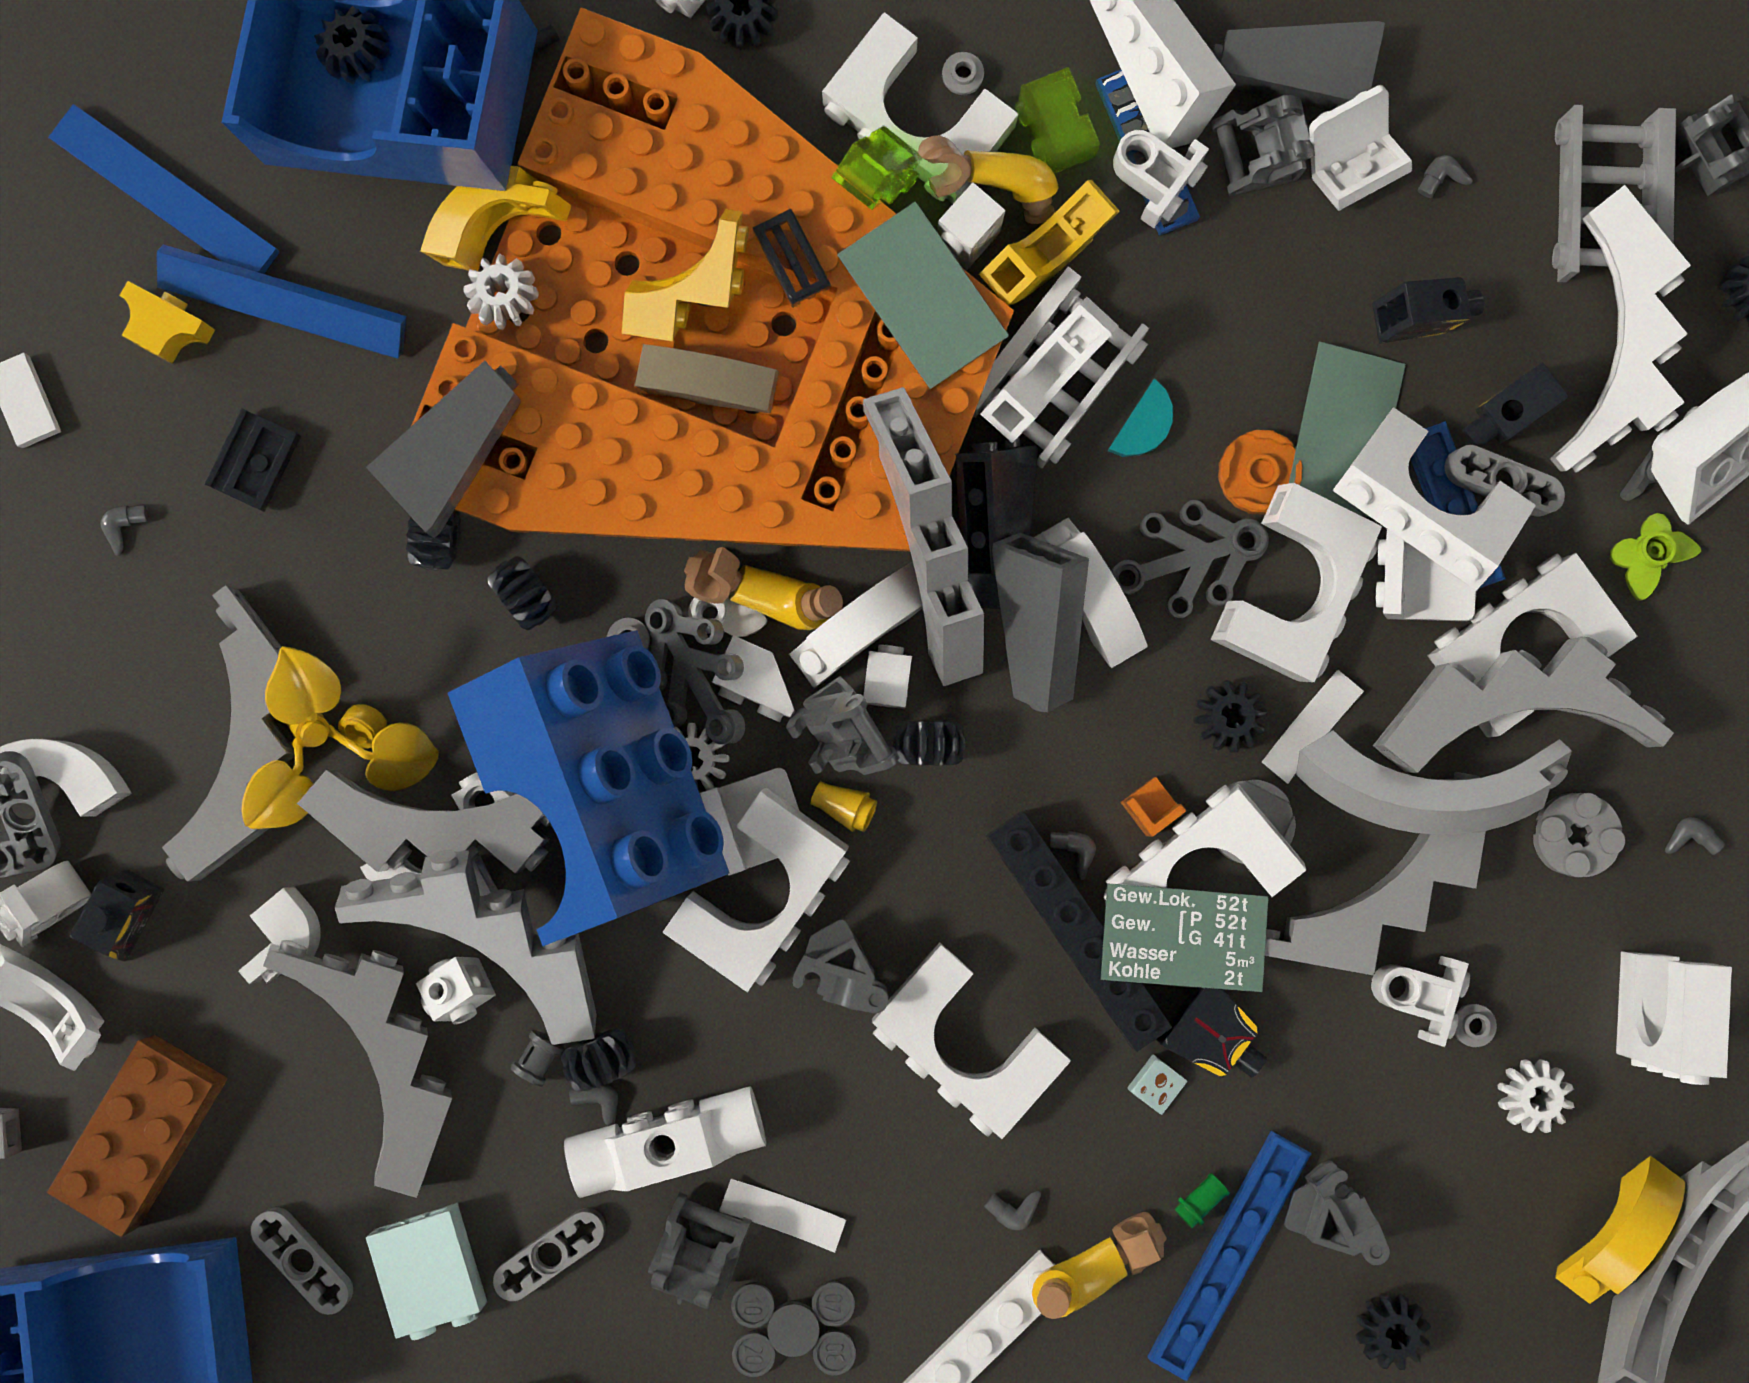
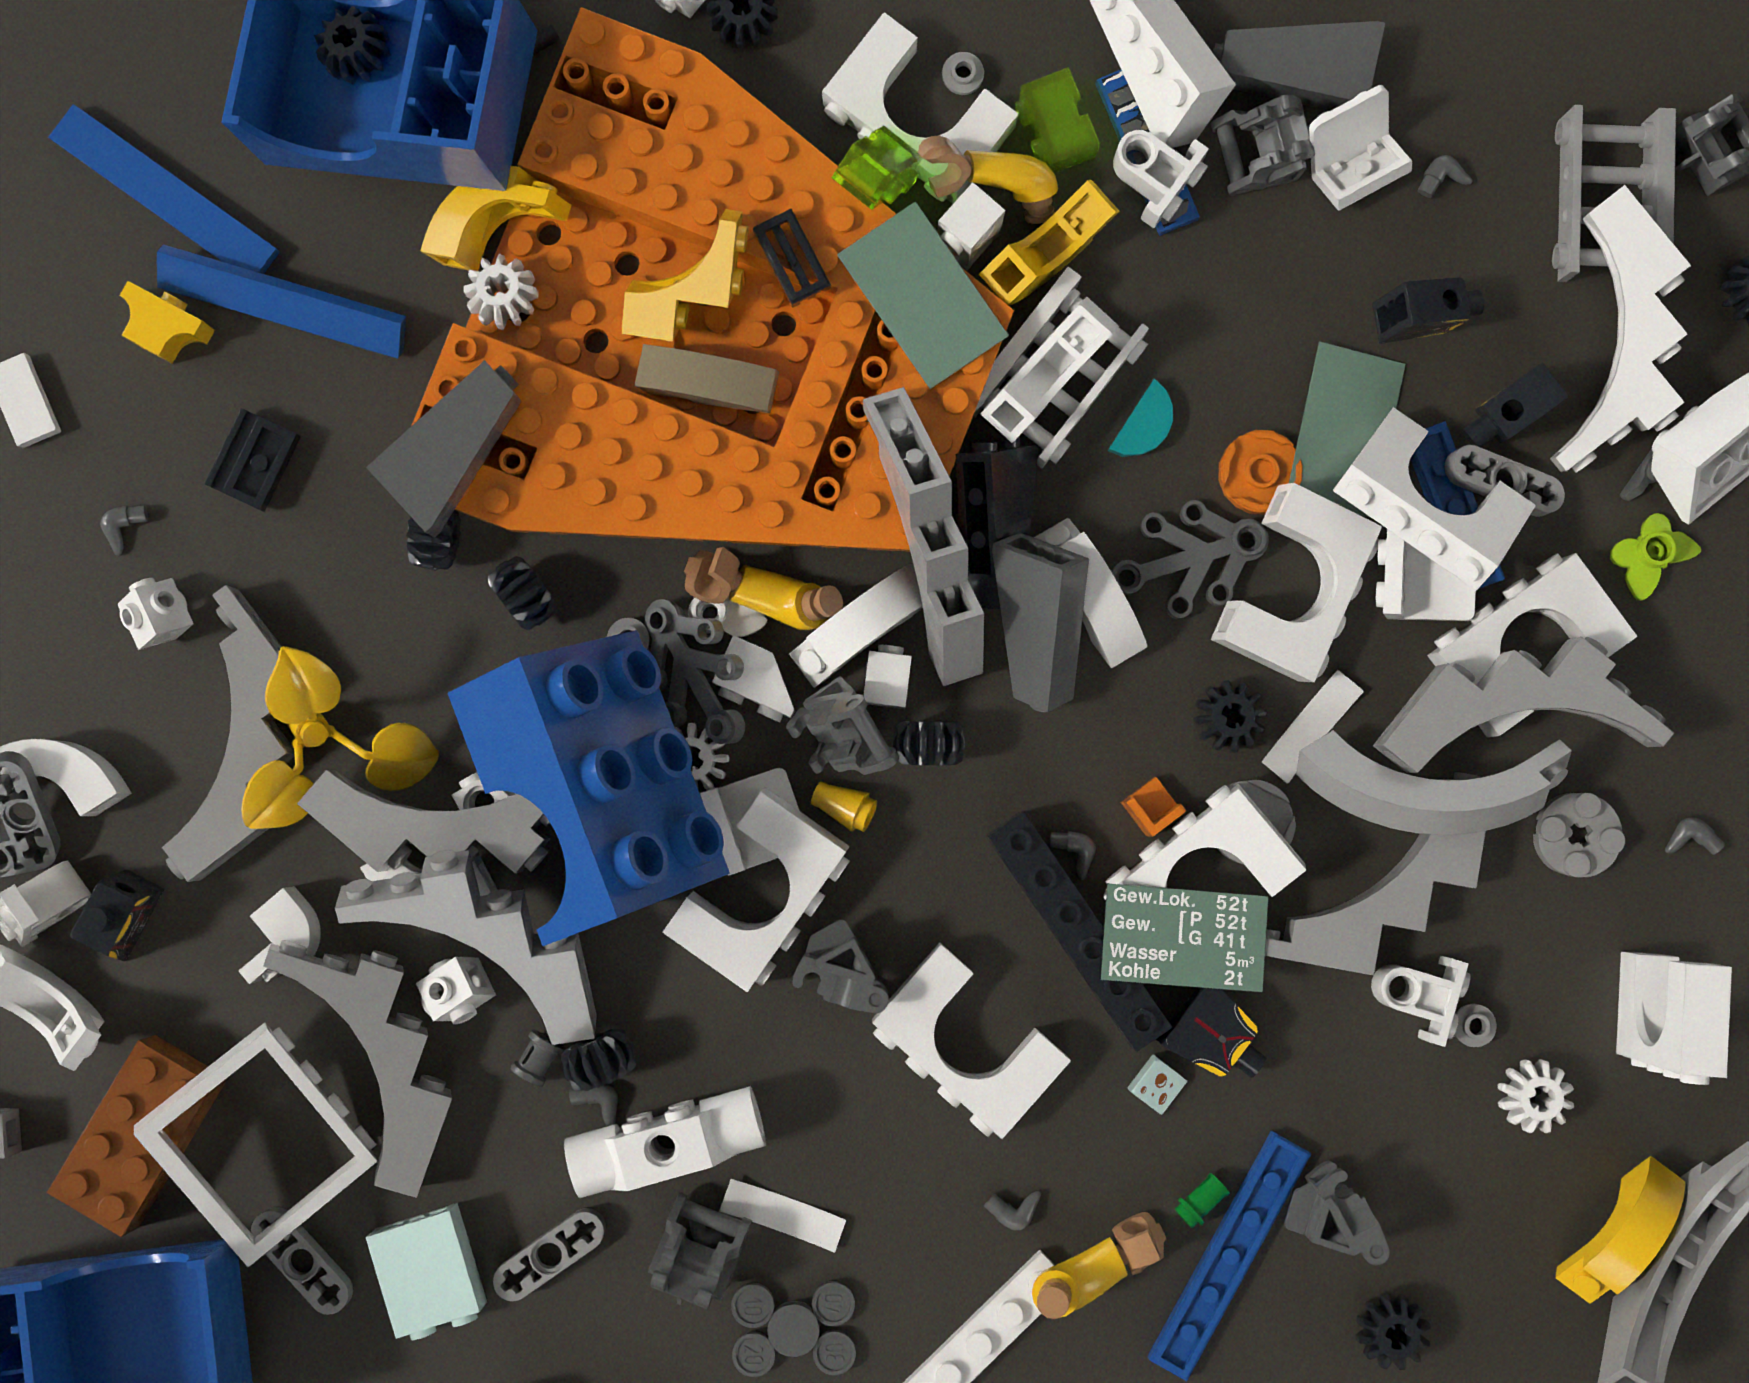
yellow tile [338,704,387,749] -> none
none -> white brick [118,578,194,650]
none -> white window [134,1023,377,1267]

